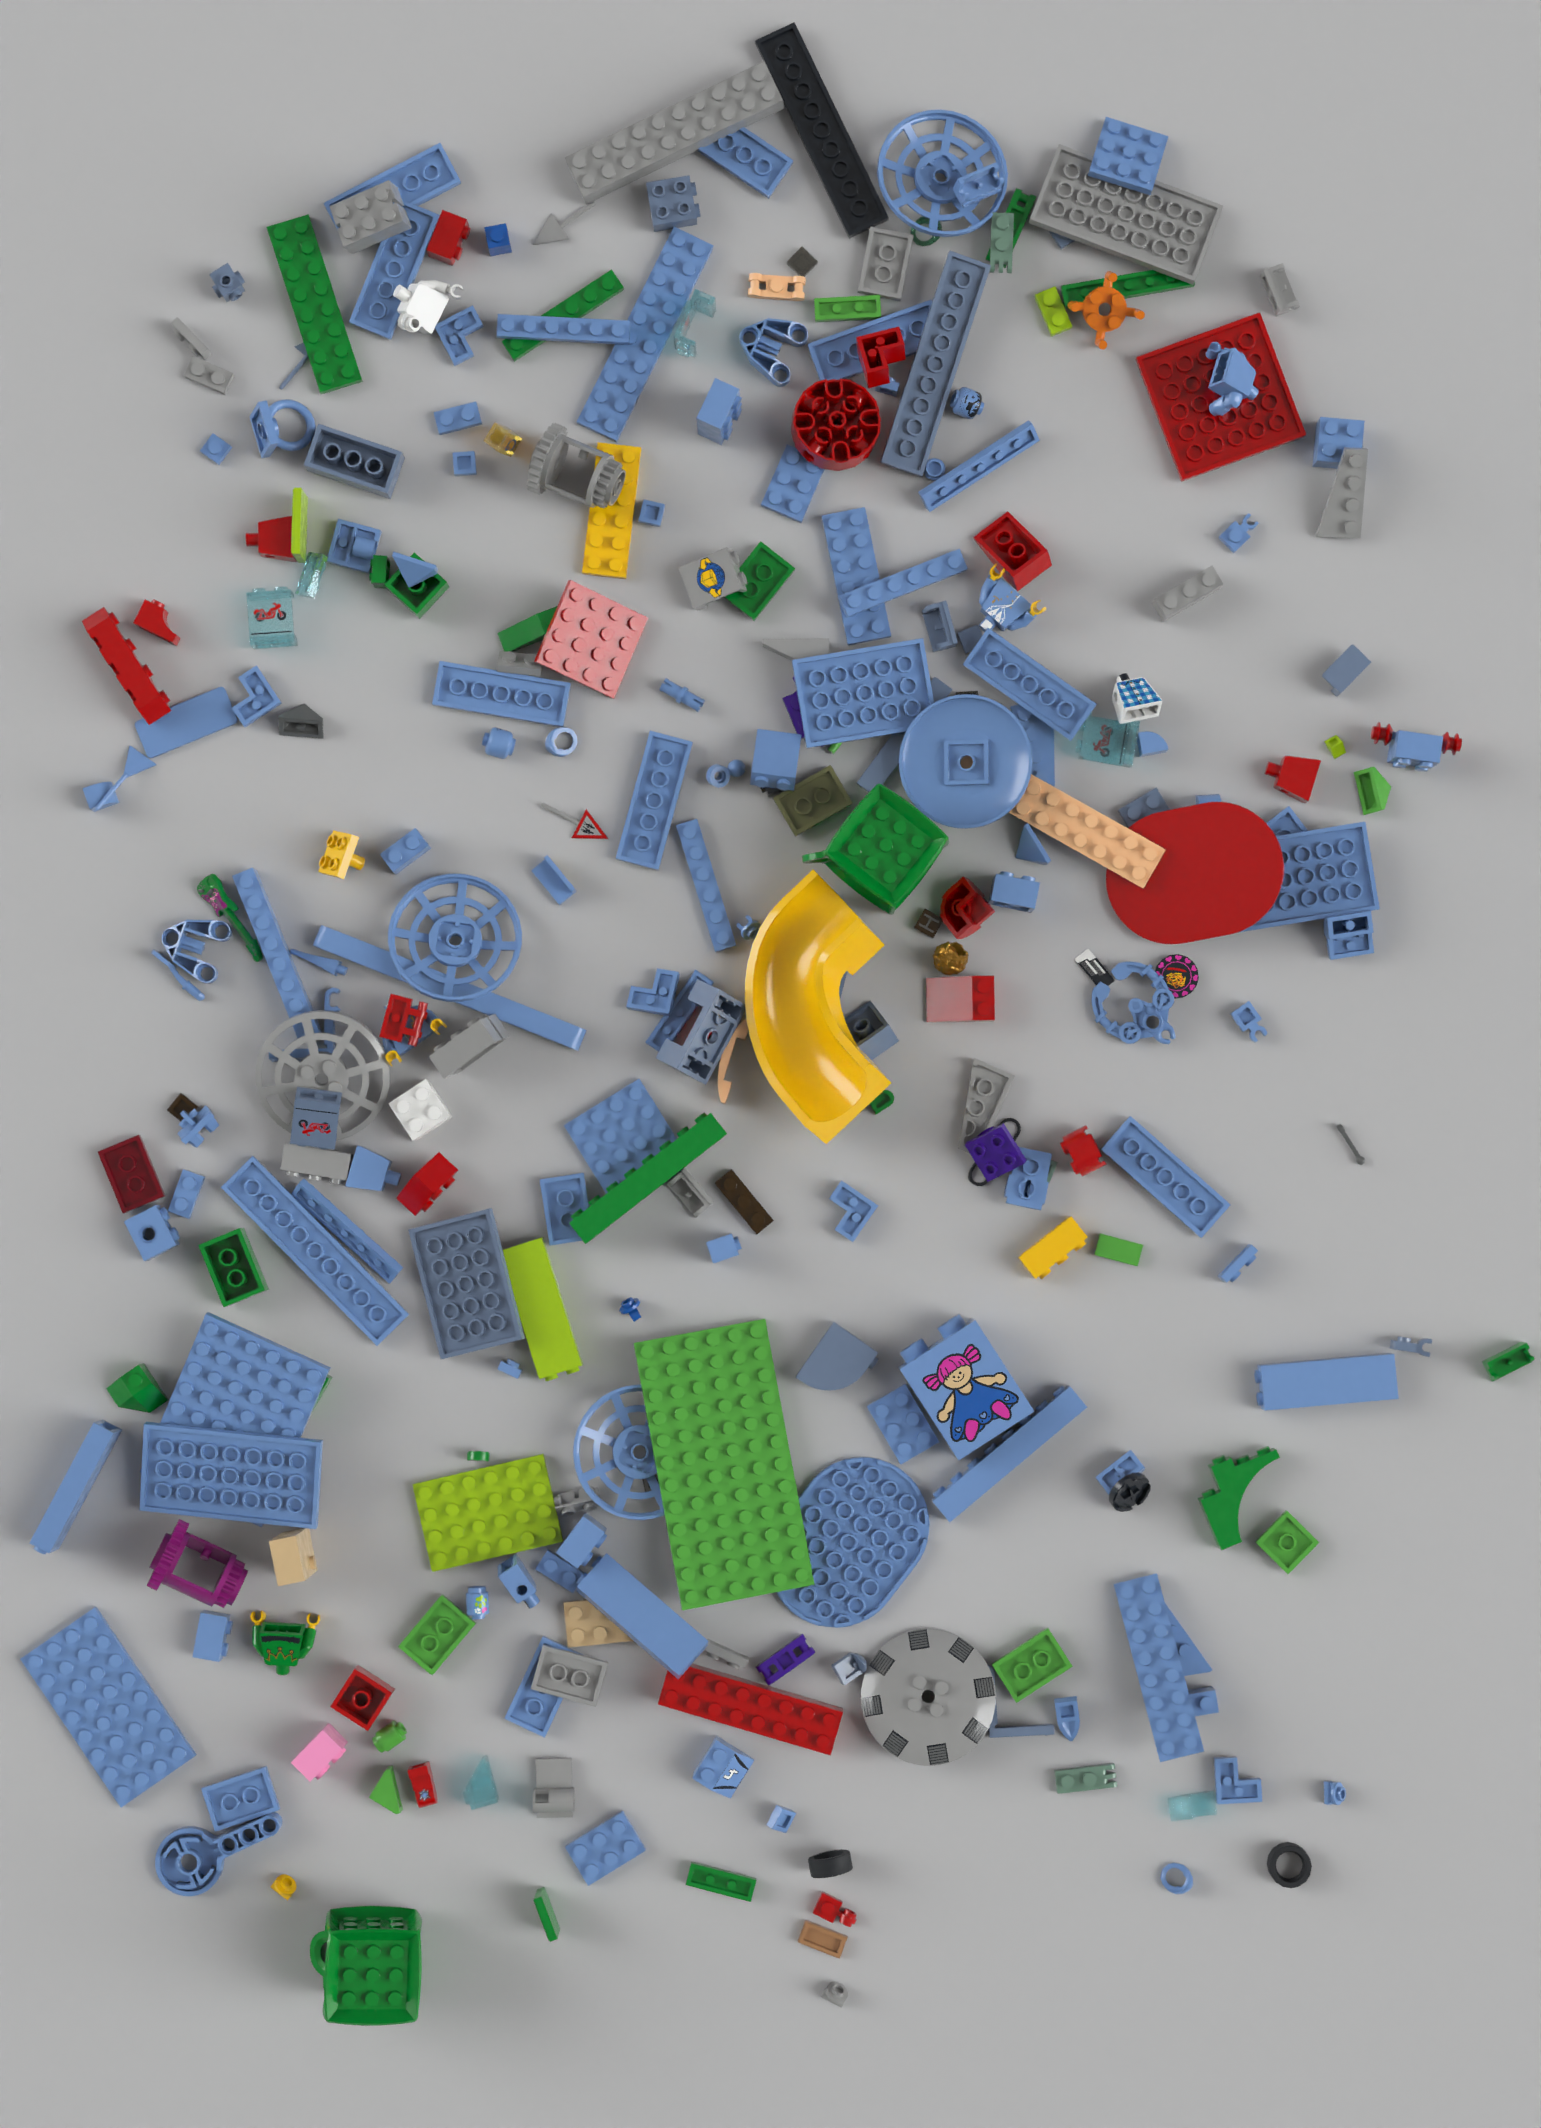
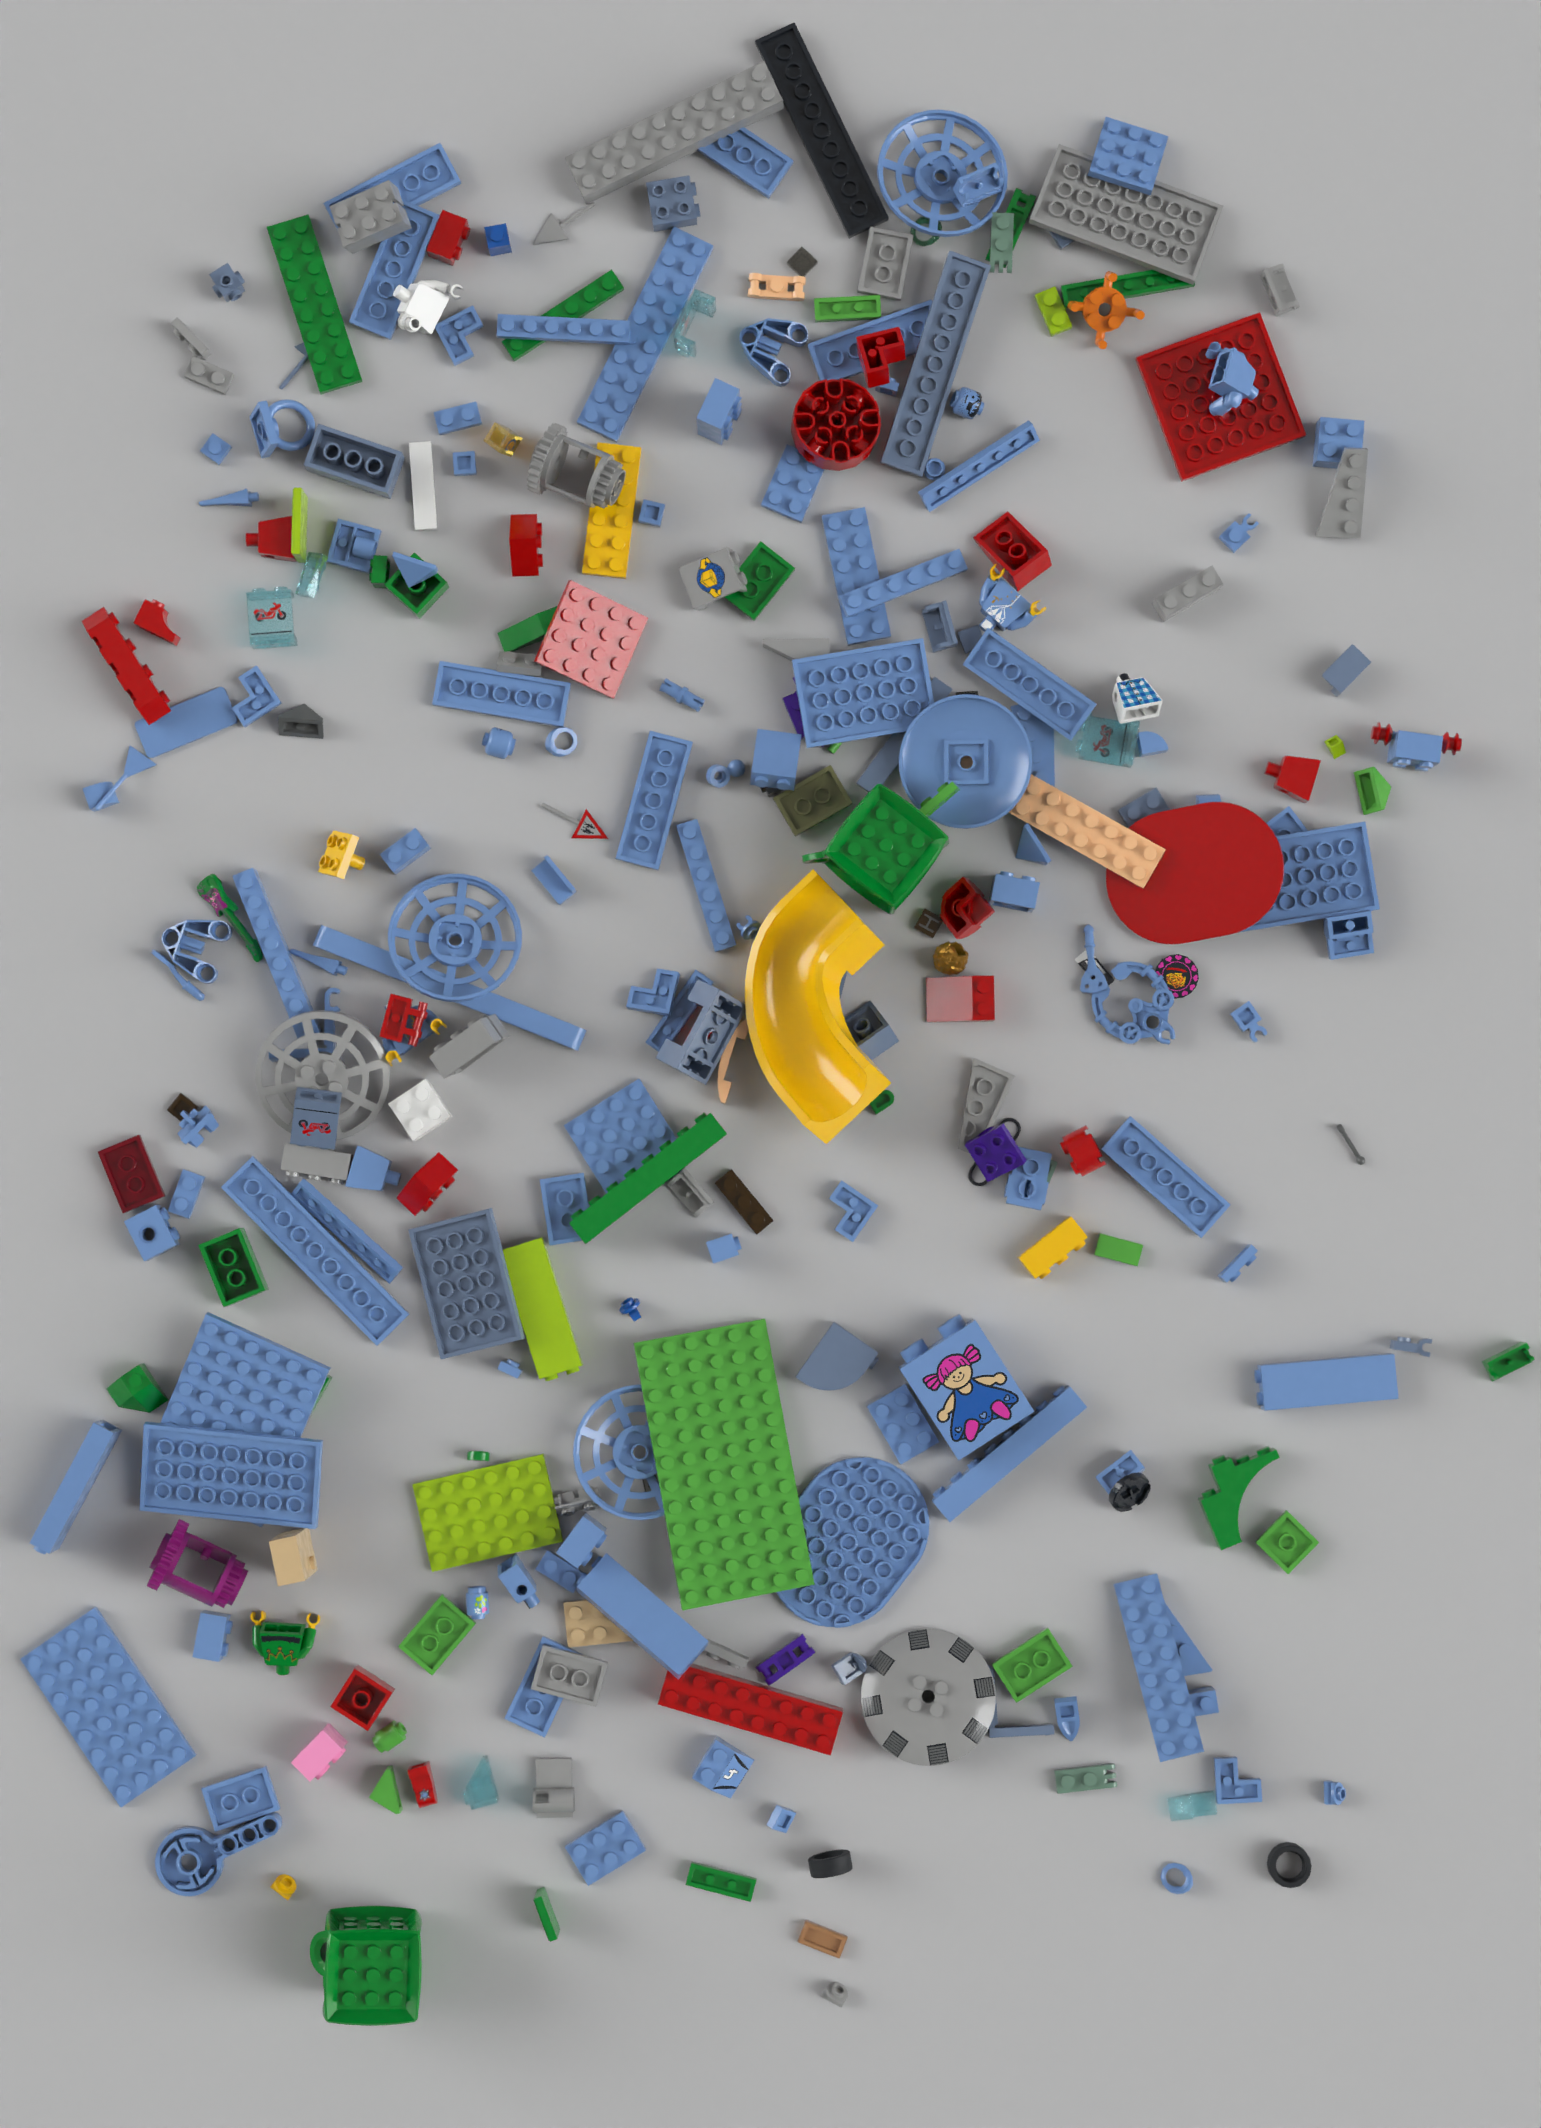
red plate [813,1891,857,1927] -> none
none -> medium blue piece [199,489,259,507]
none -> white tile [409,441,438,531]
none -> red brick [509,514,543,577]
none -> bright green plate [919,781,960,817]
none -> medium blue piece [1080,924,1109,994]

